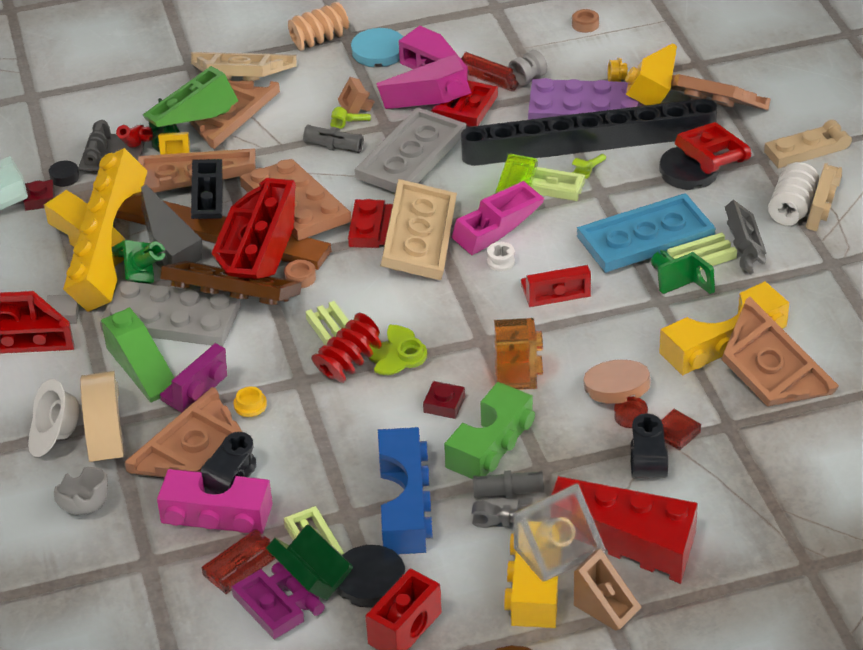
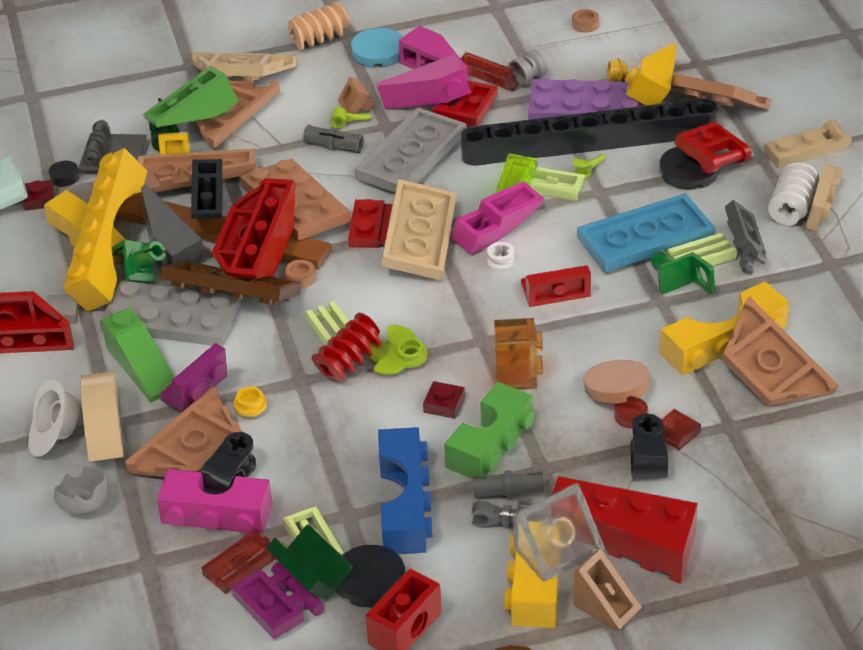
red arm [116,125,153,147] -> none

